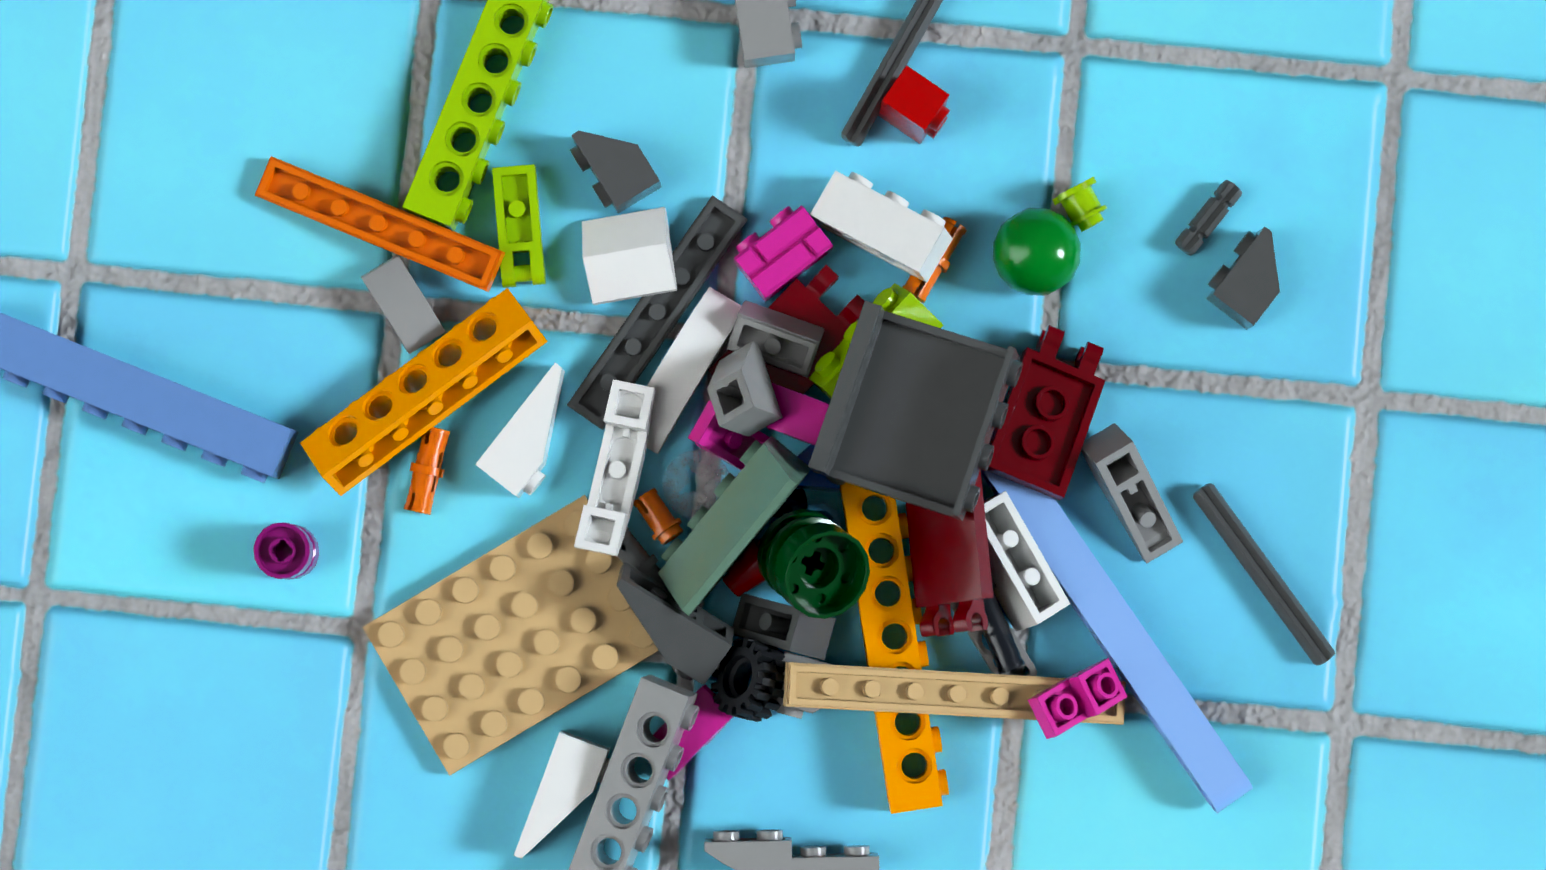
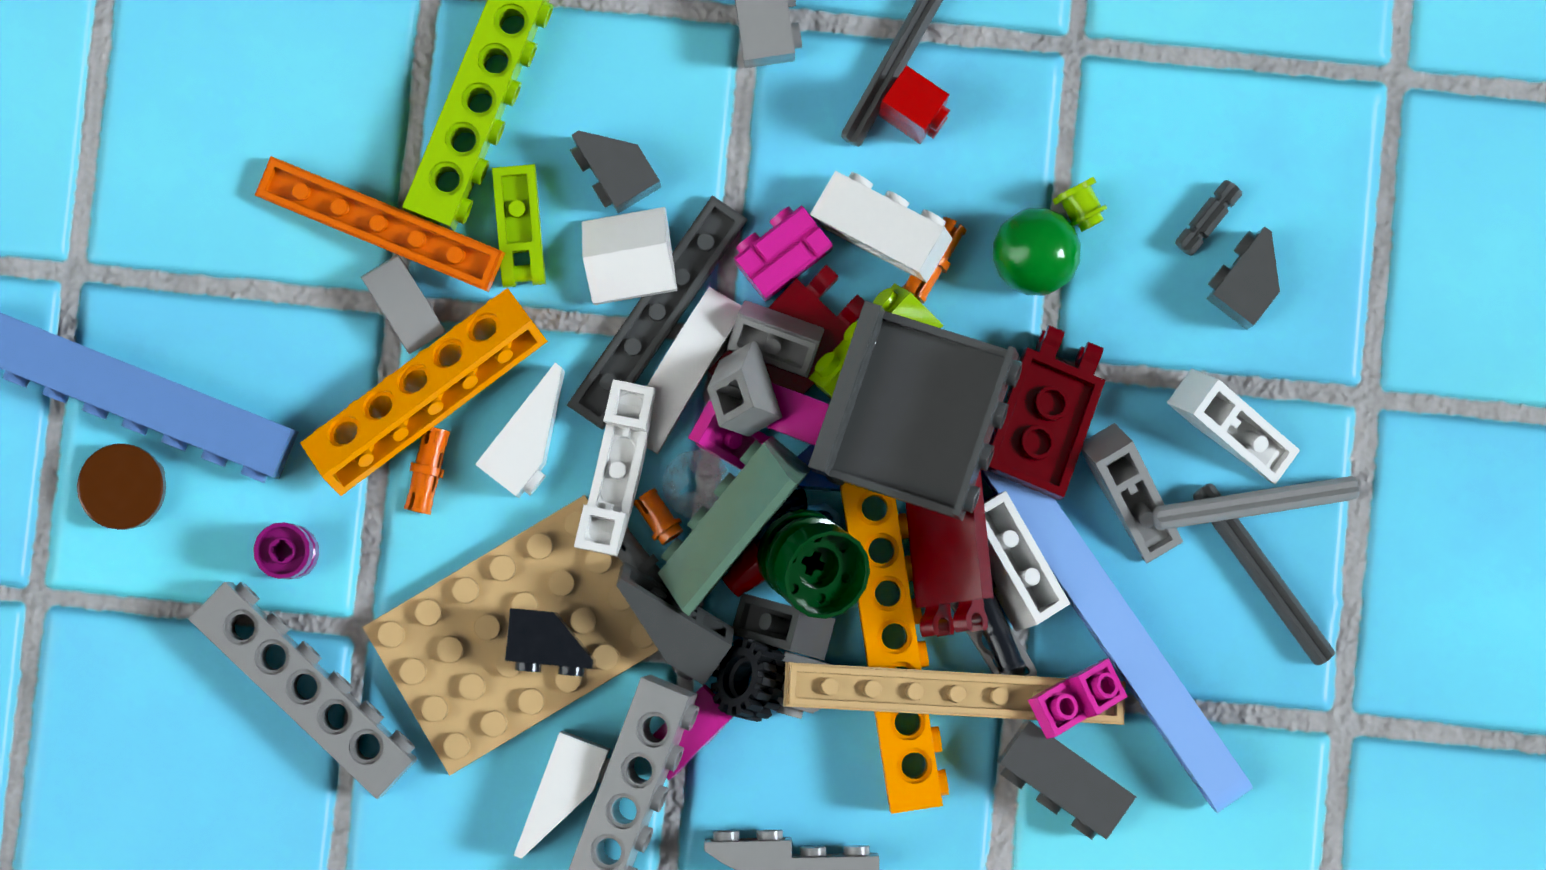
none -> reddish brown tile [77,444,166,530]
none -> light grey brick [188,582,418,799]
none -> black slope [505,608,596,677]
none -> dark grey brick [997,720,1136,840]
none -> light grey axle [1153,476,1359,530]
none -> white slope [1167,368,1300,485]

